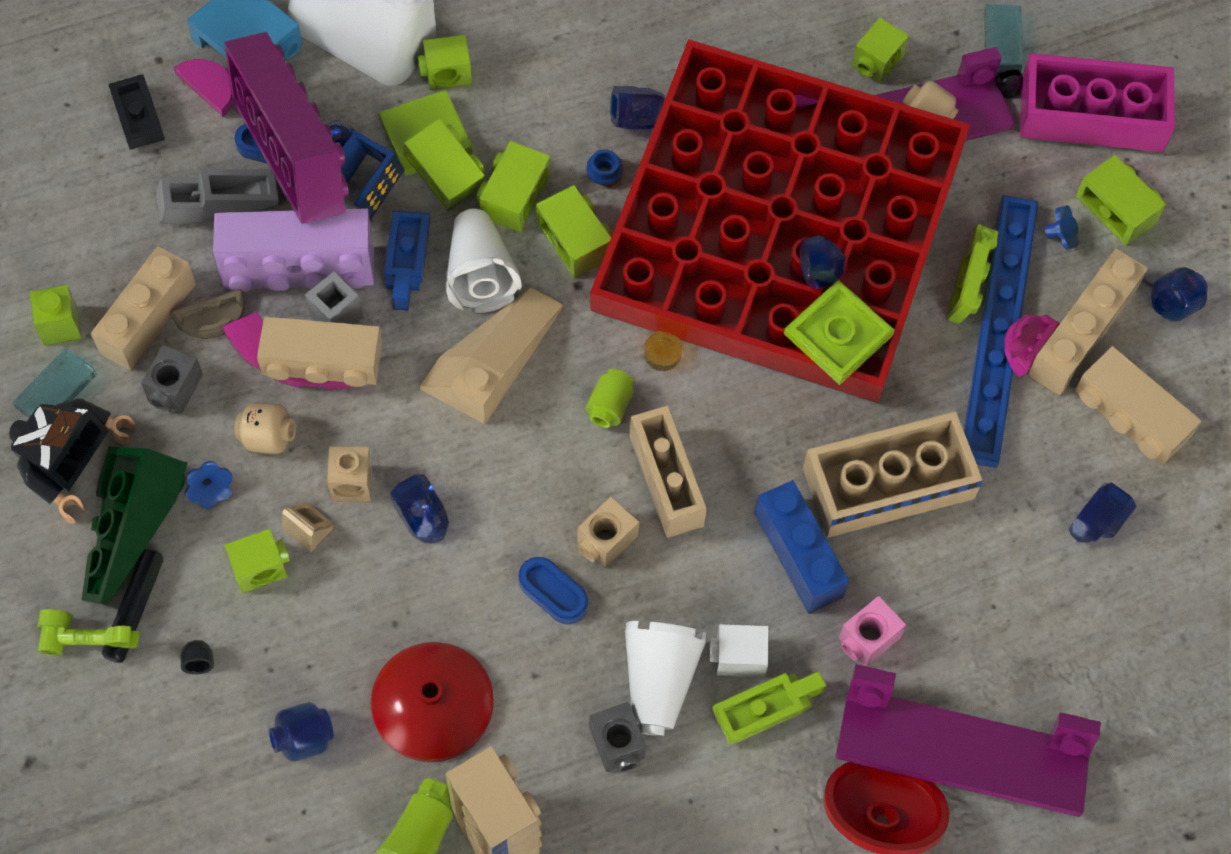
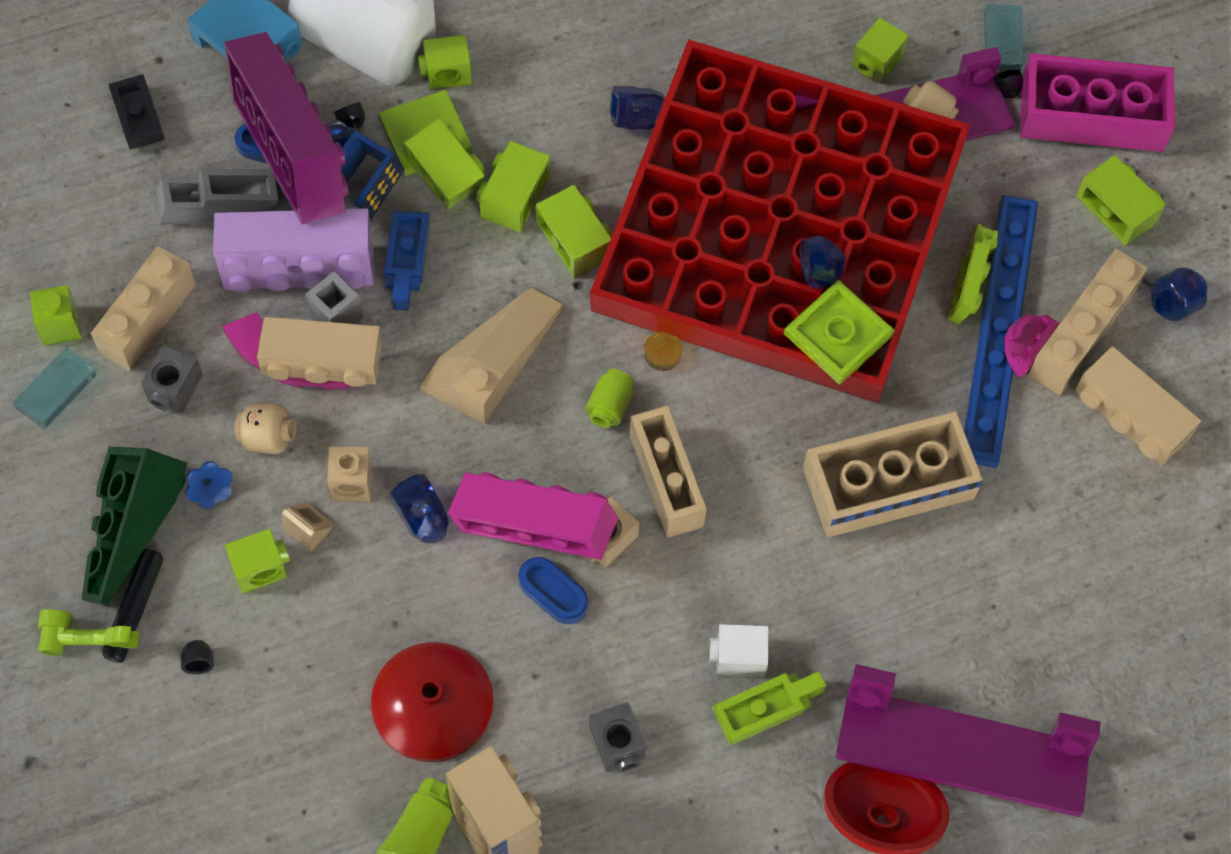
black torso [9,398,135,523] -> none
dark tan tile [170,289,246,339] -> none
dark pink tile [173,59,233,117] -> none
clear blue head [268,702,334,762] -> none
white cone [445,209,522,313] -> none
blue plate [586,150,623,185] -> none
white cone [625,621,706,737] -> none
blue brick [754,480,849,614] -> none
bright pink brick [838,596,906,666] -> none
blue plant [1045,205,1078,250] -> none
clear blue rock [1069,482,1137,543] -> none
none -> black hinge [334,102,365,132]
none -> dark pink brick [448,472,618,560]

